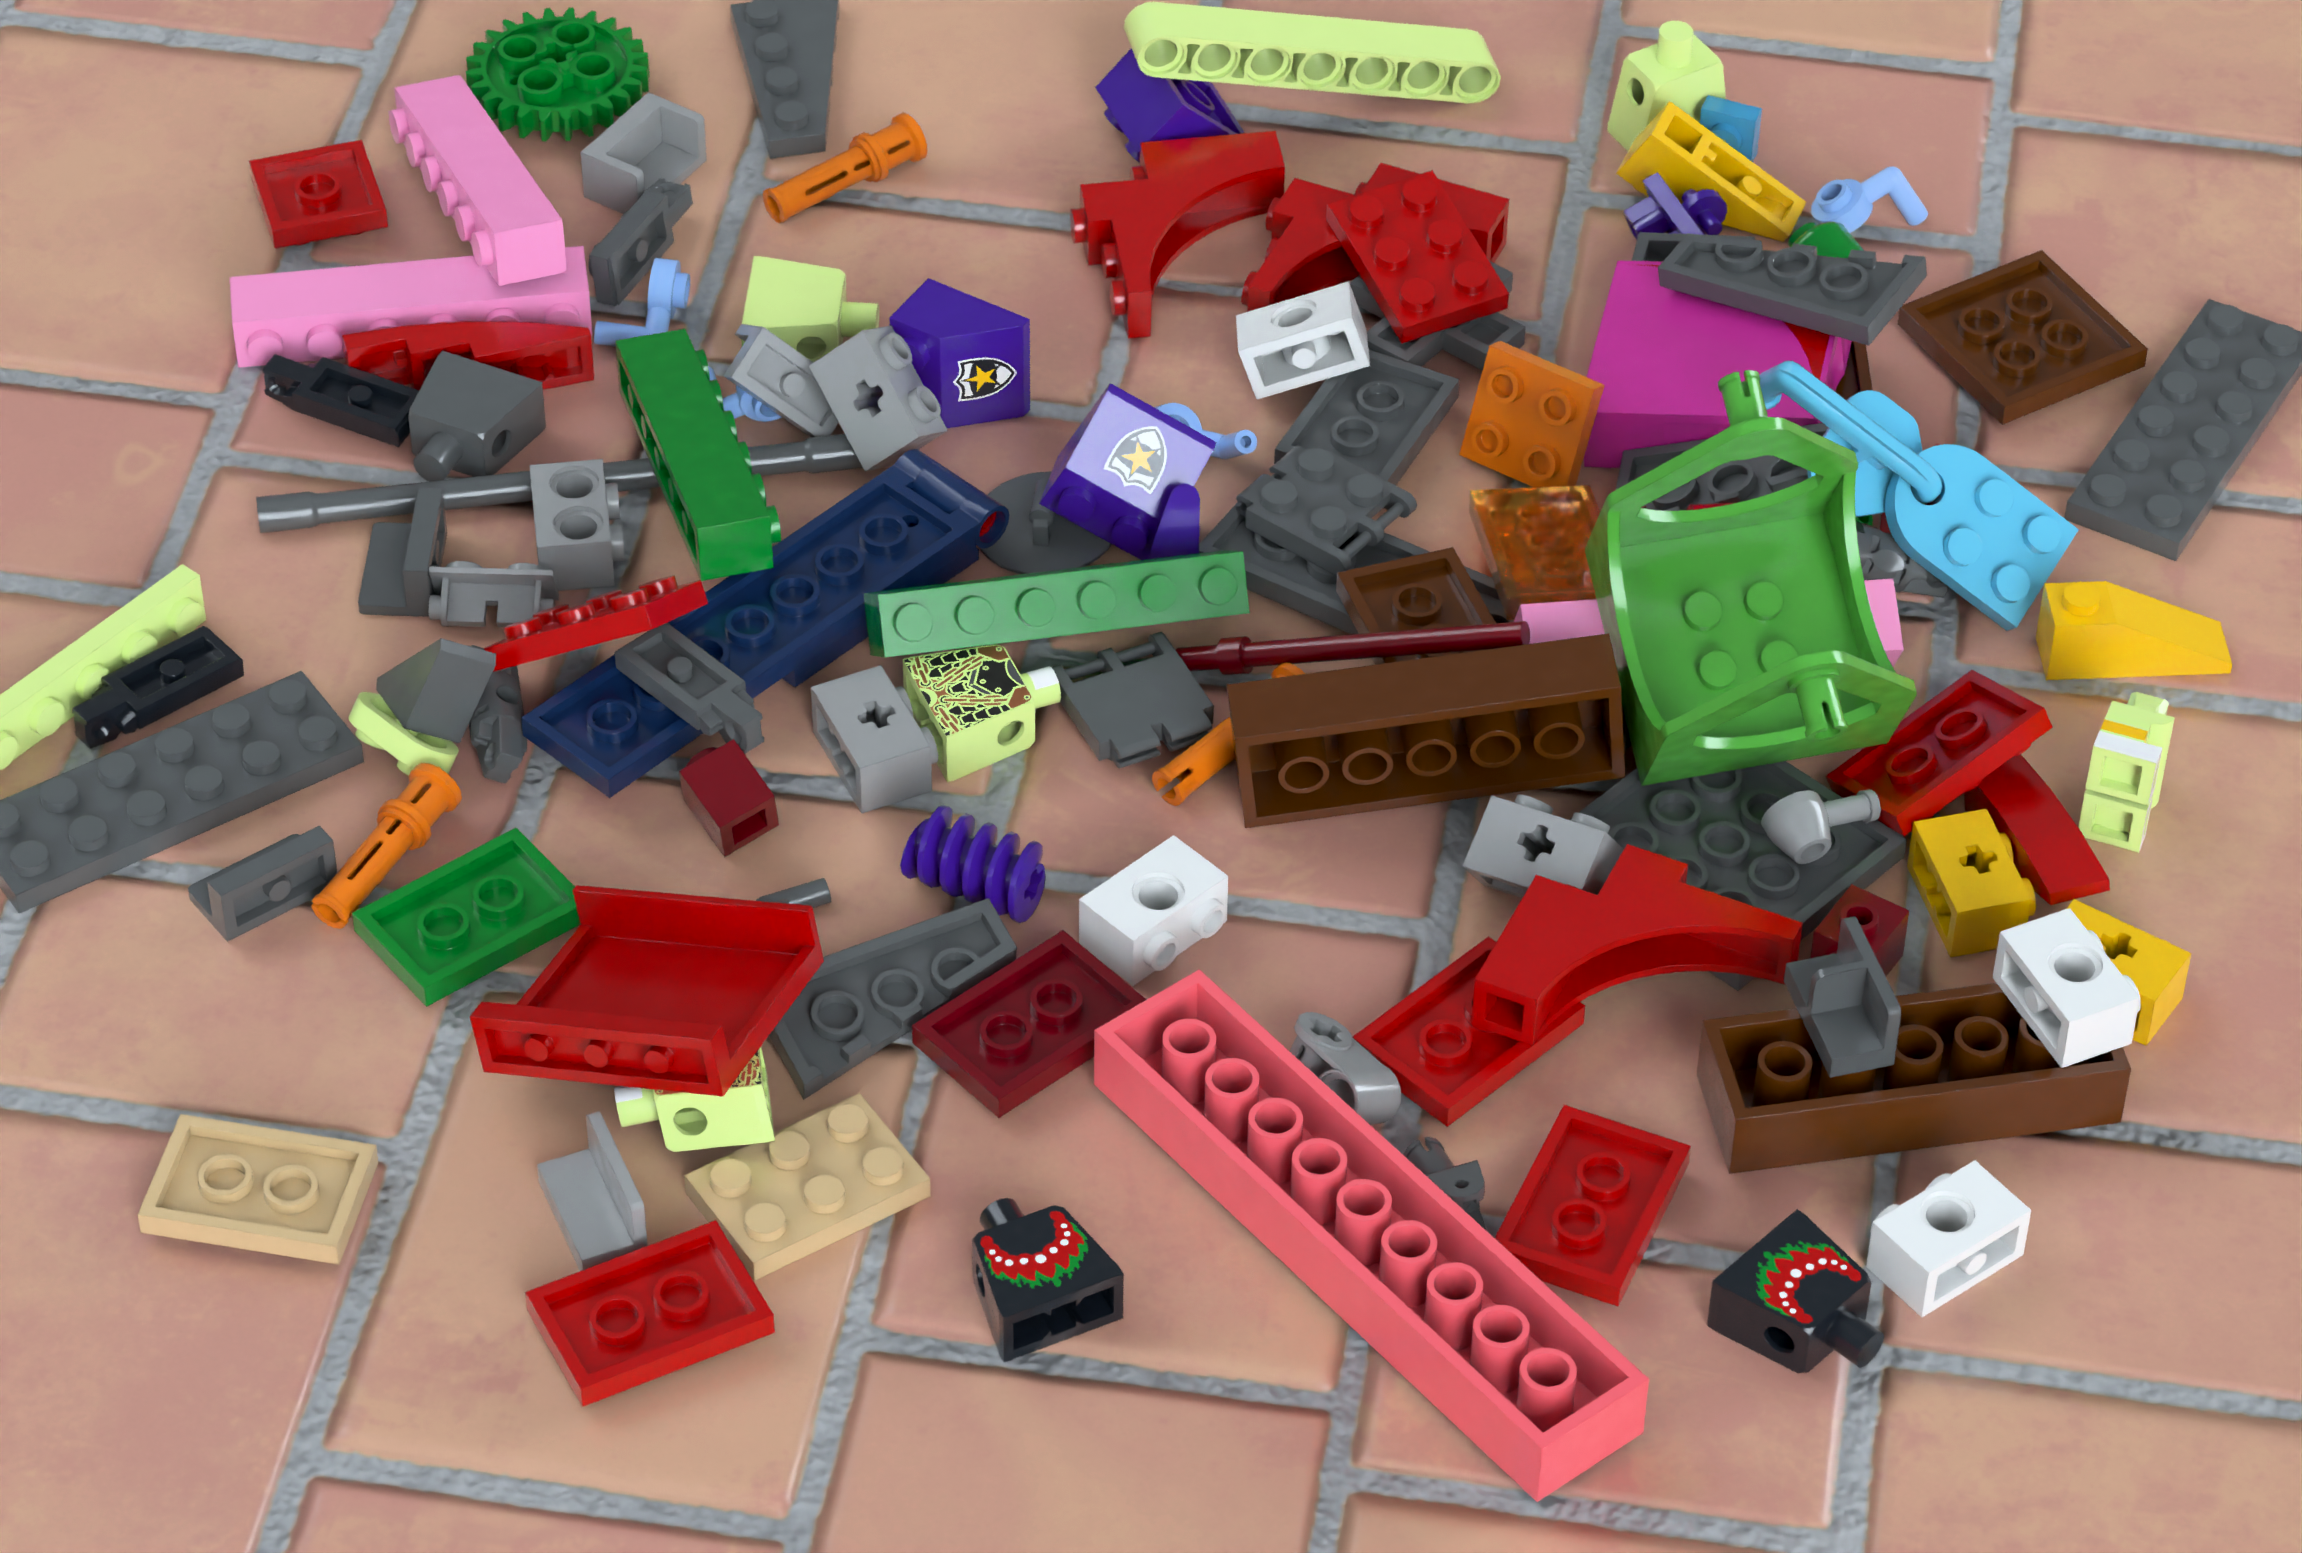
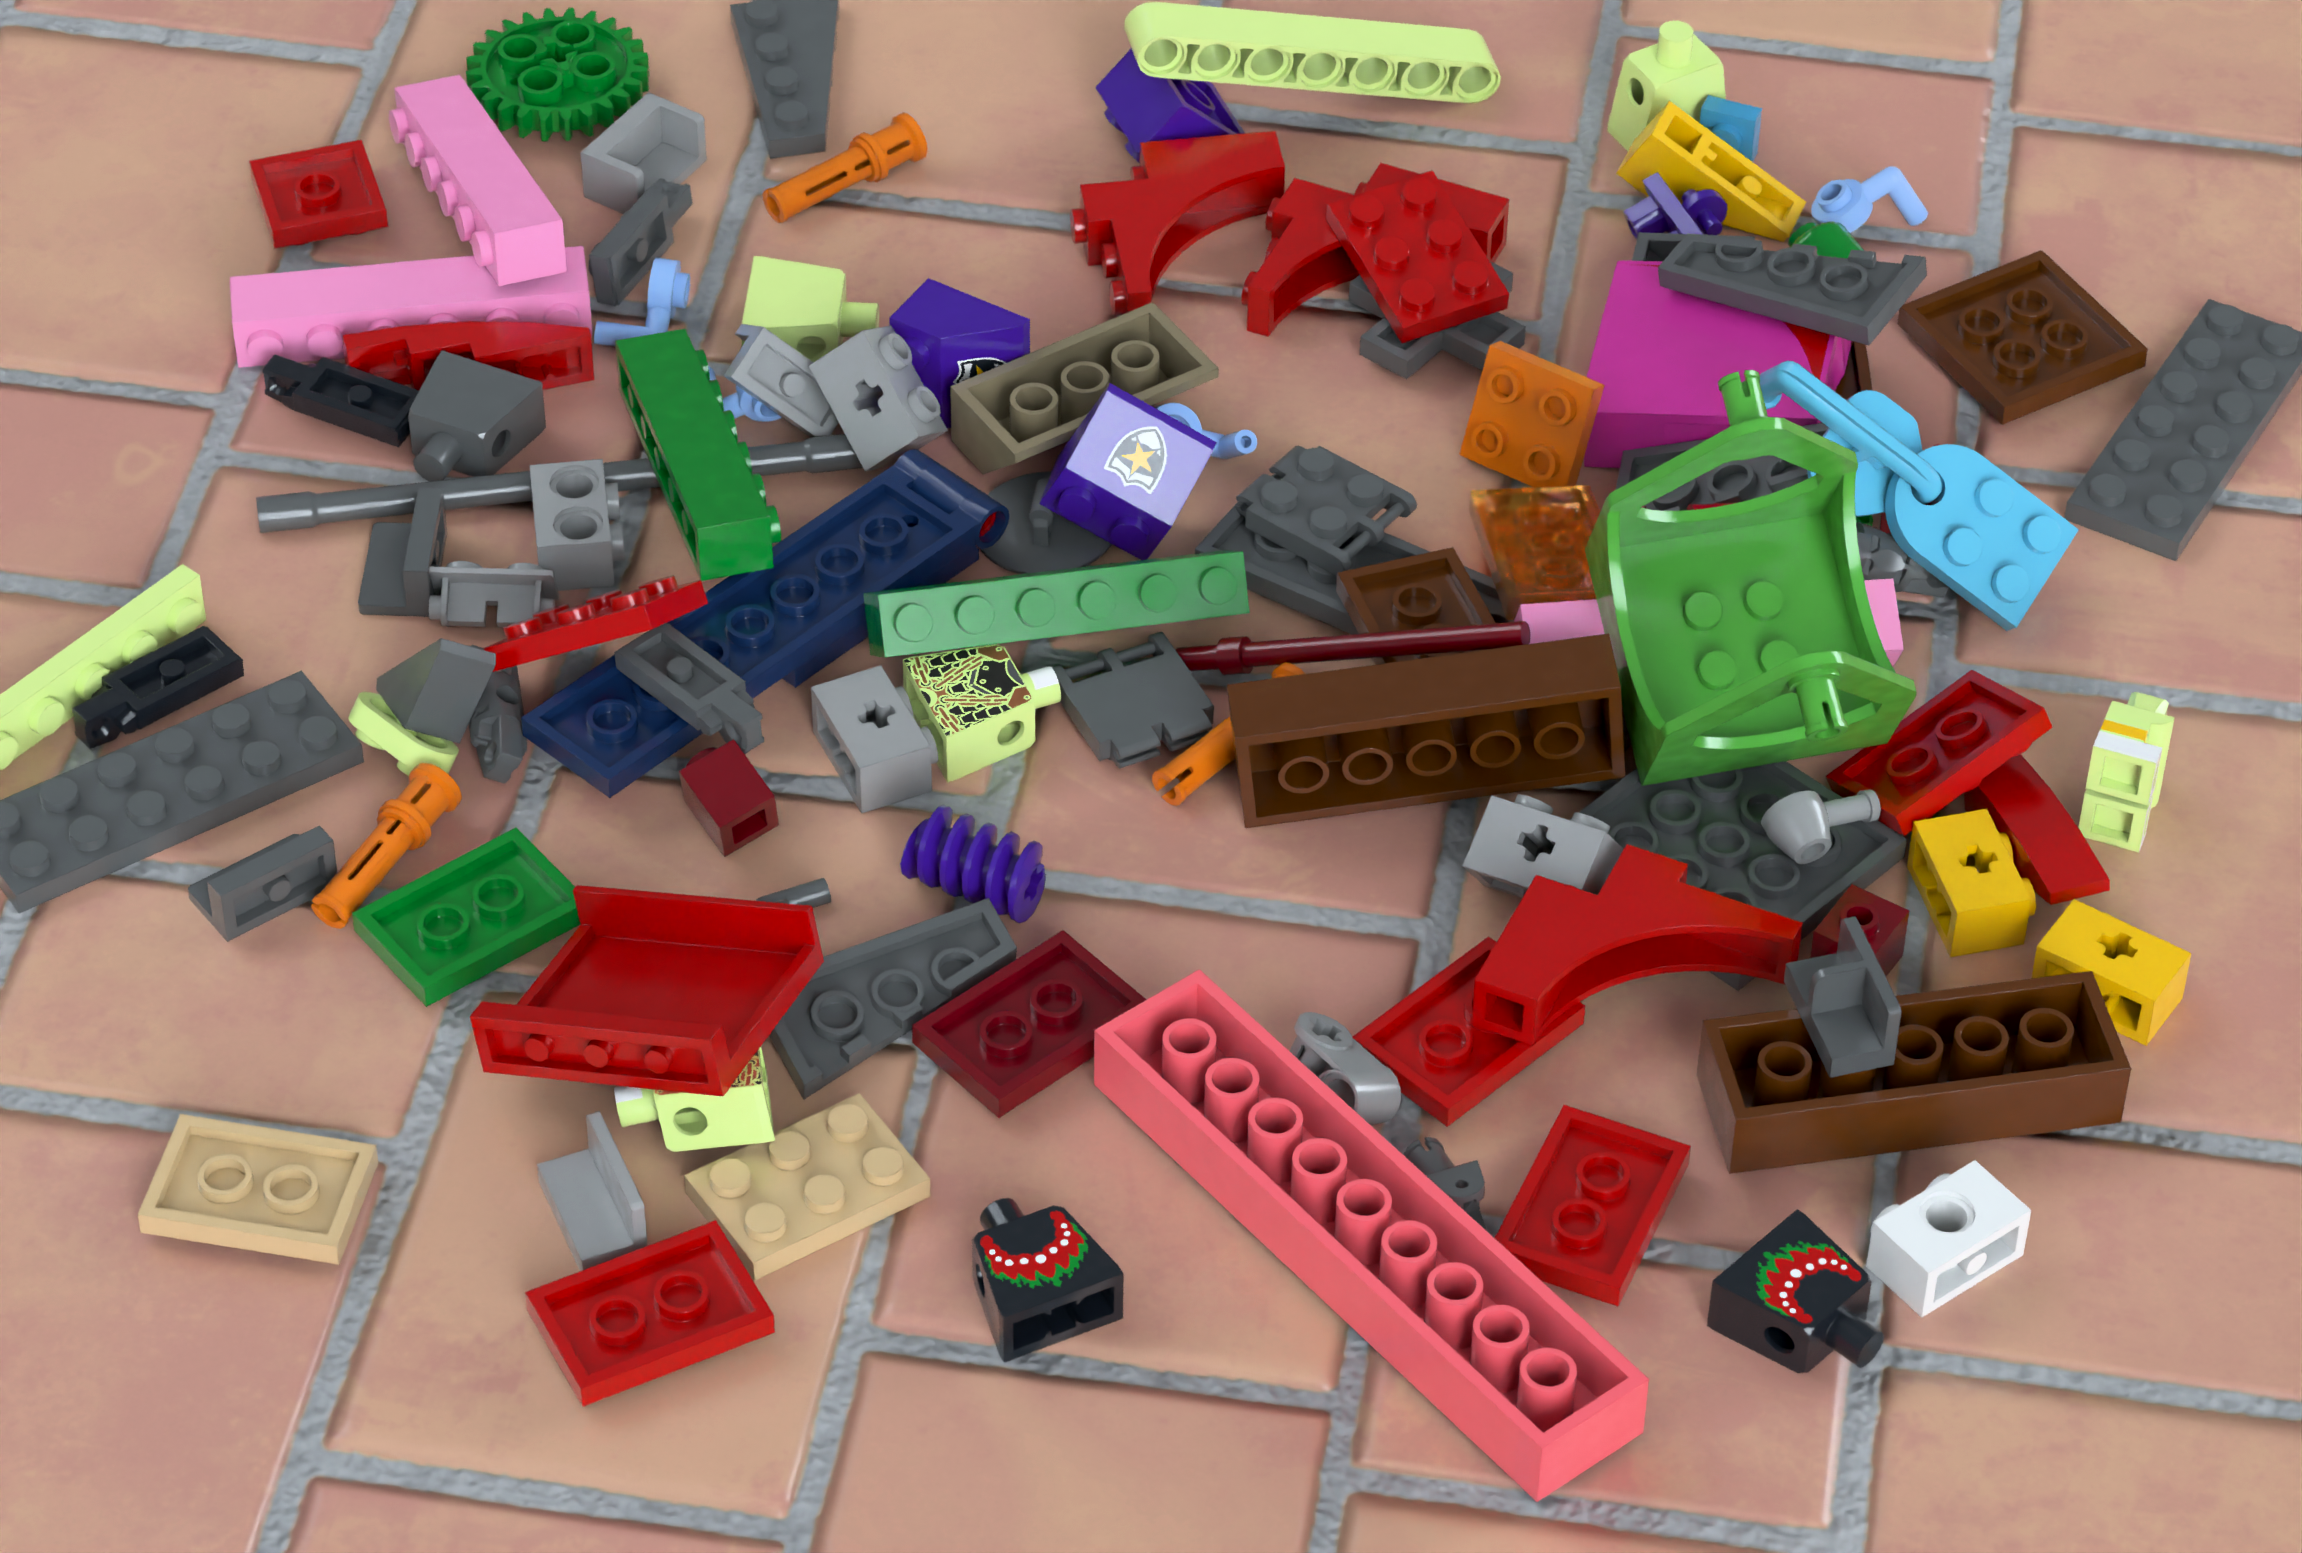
white brick [1079,835,1228,986] -> none
dark purple helmet [1148,484,1200,559] -> none
white brick [1236,281,1370,400] -> none
dark grey plate [1274,349,1460,485] -> none
white brick [1992,908,2141,1068] -> none
yellow slope [2036,581,2232,680] -> none
none -> dark tan slope [950,302,1219,474]

